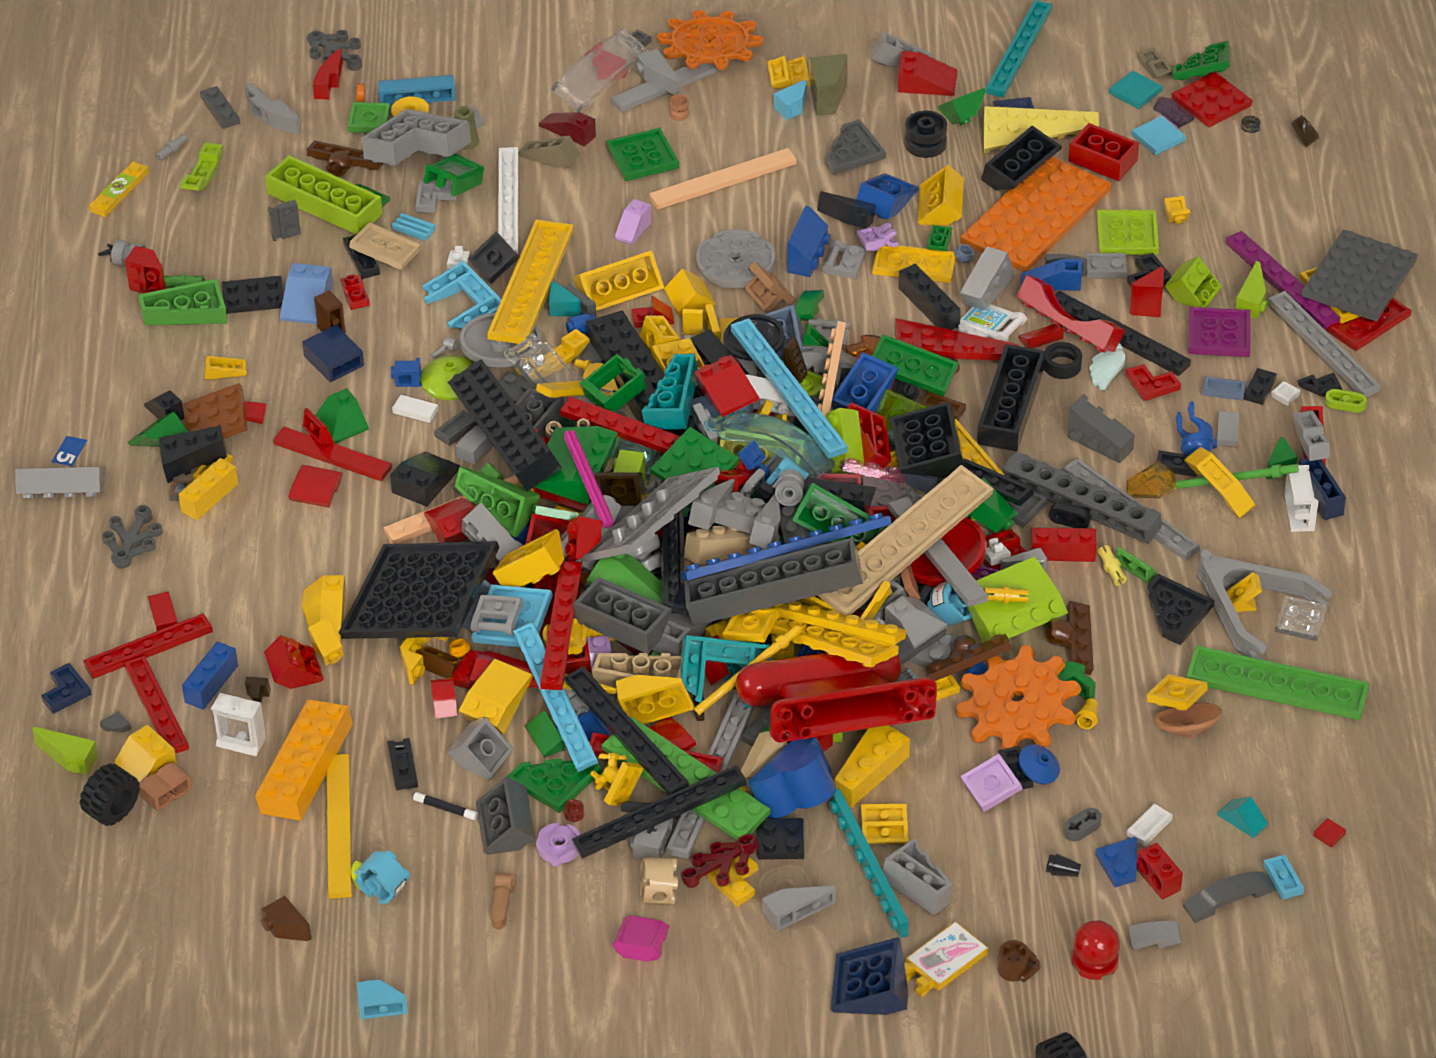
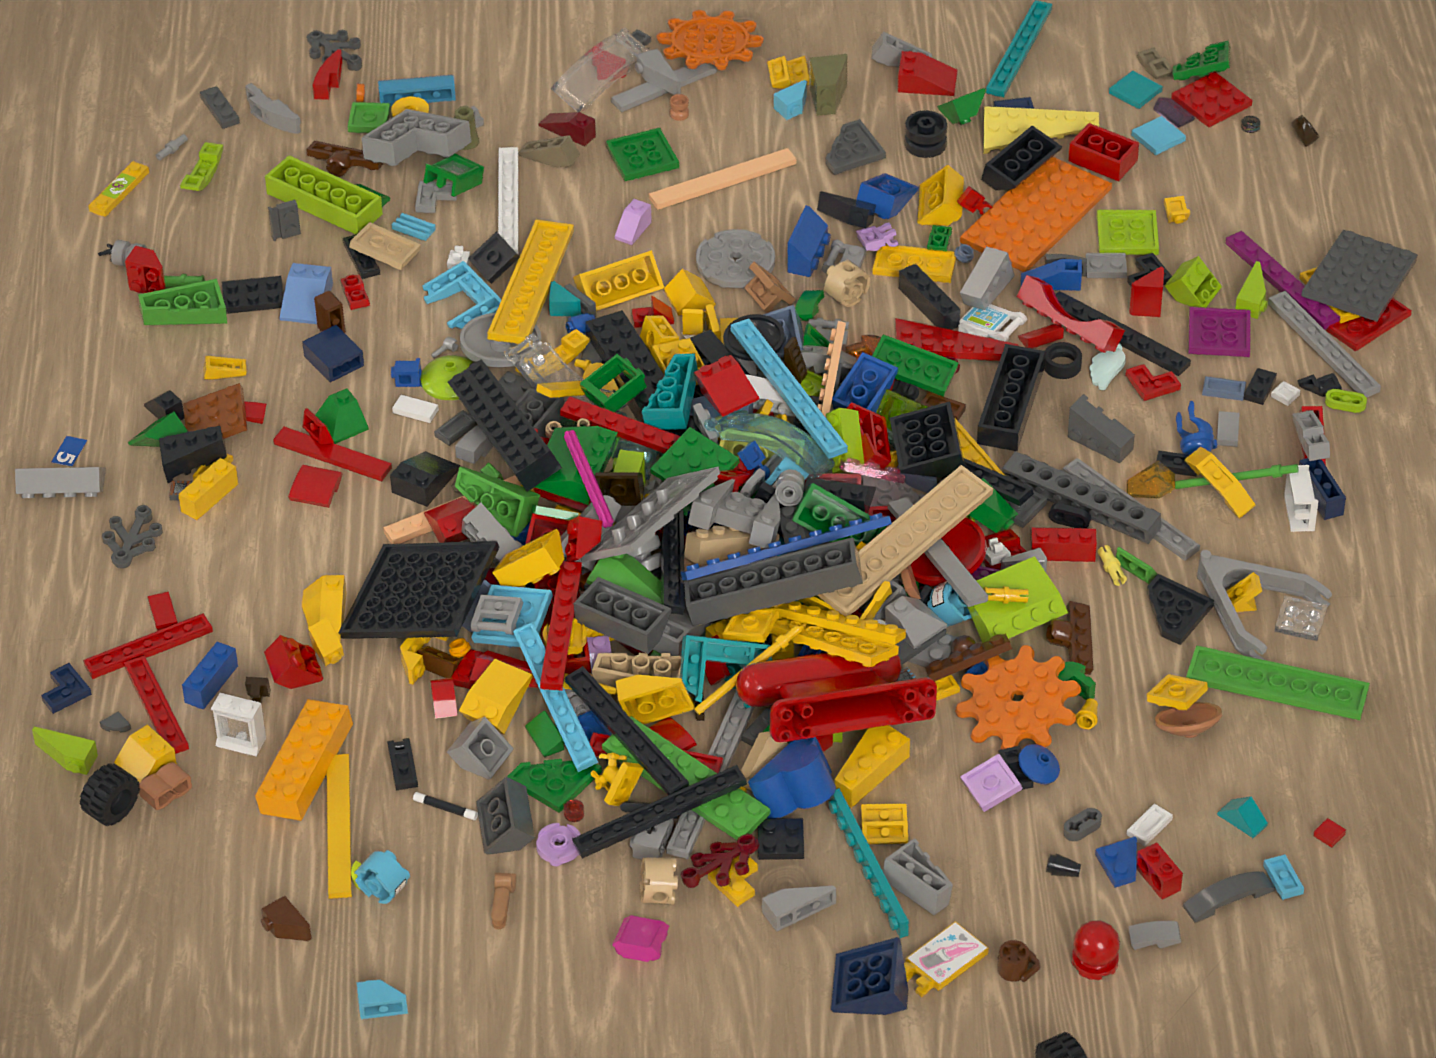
green slope [1265,437,1298,480] -> none
none -> tan brick [824,260,870,307]
none -> red plate [957,186,993,215]

